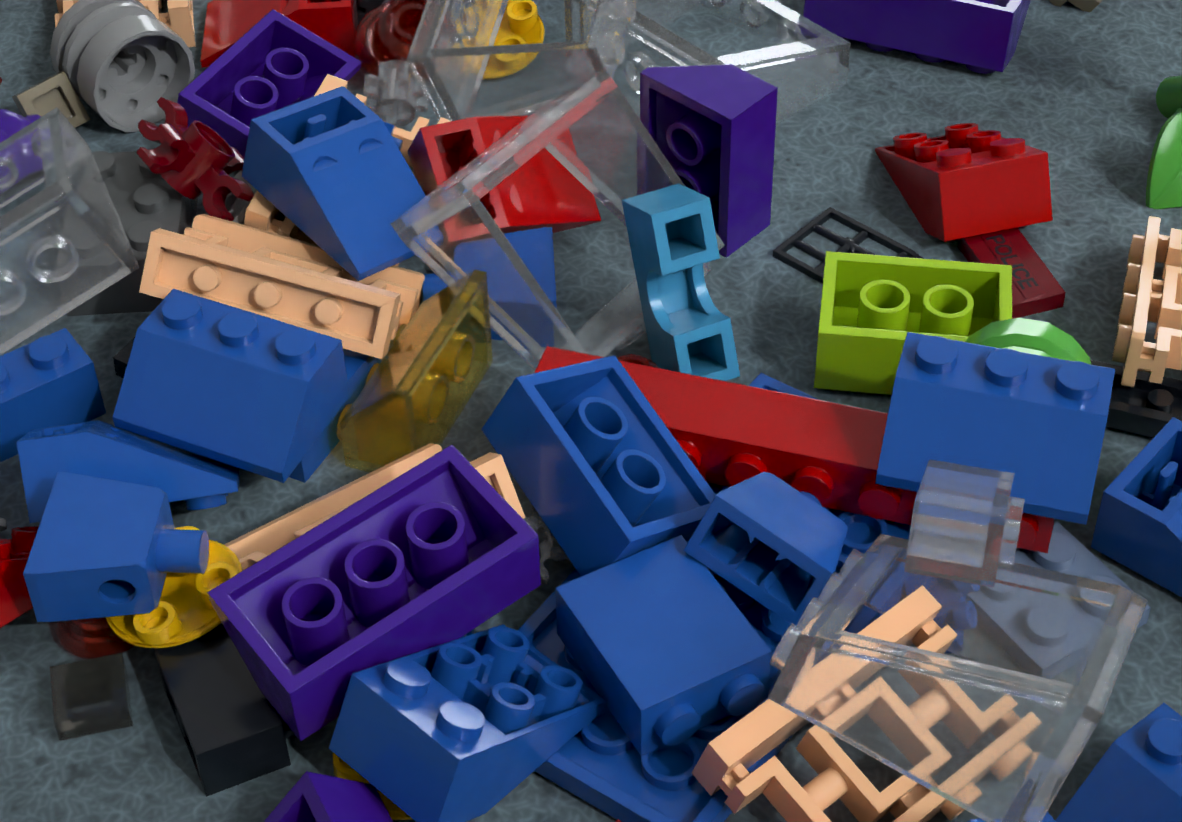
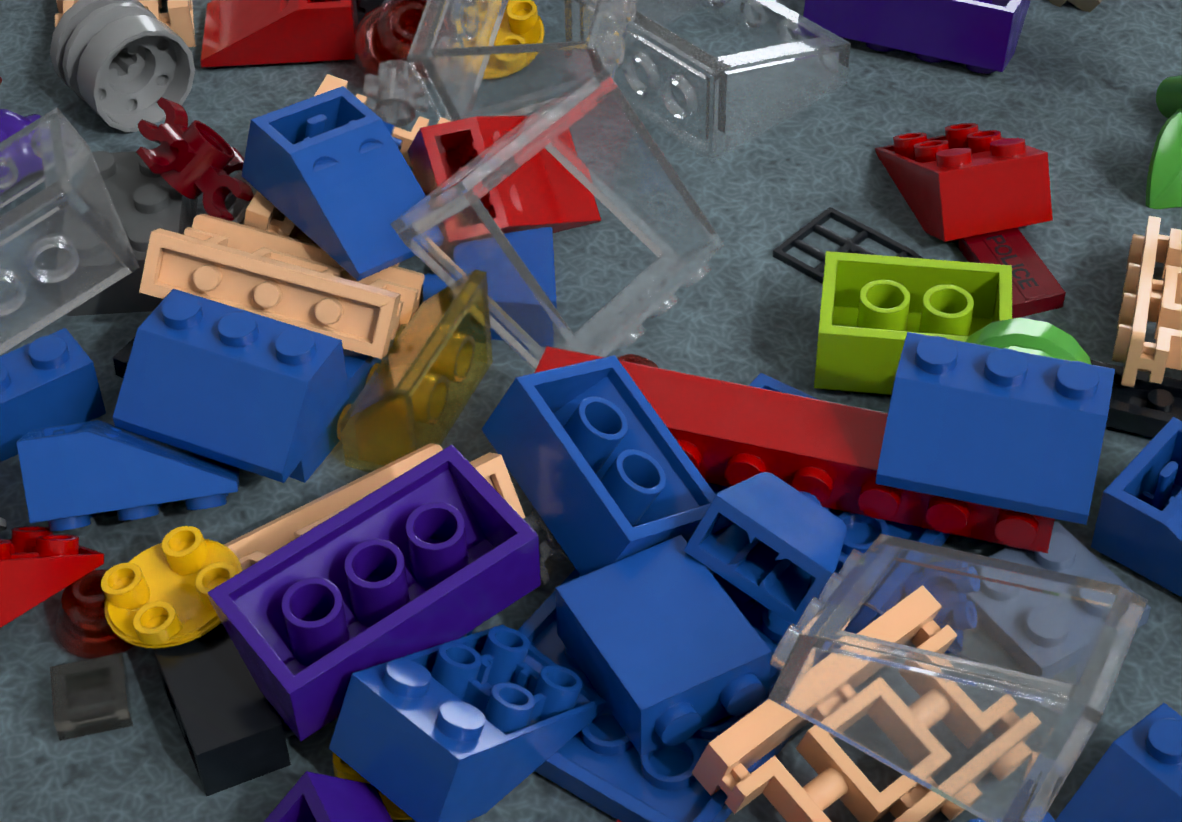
dark tan tile [12,71,91,136] -> none
blue torso [23,472,209,622] -> none
dark purple slope [177,9,362,158] -> none
dark azure arch [621,183,740,381] -> none
dark purple slope [640,64,778,258] -> none
clear brick [904,459,1025,587] -> none

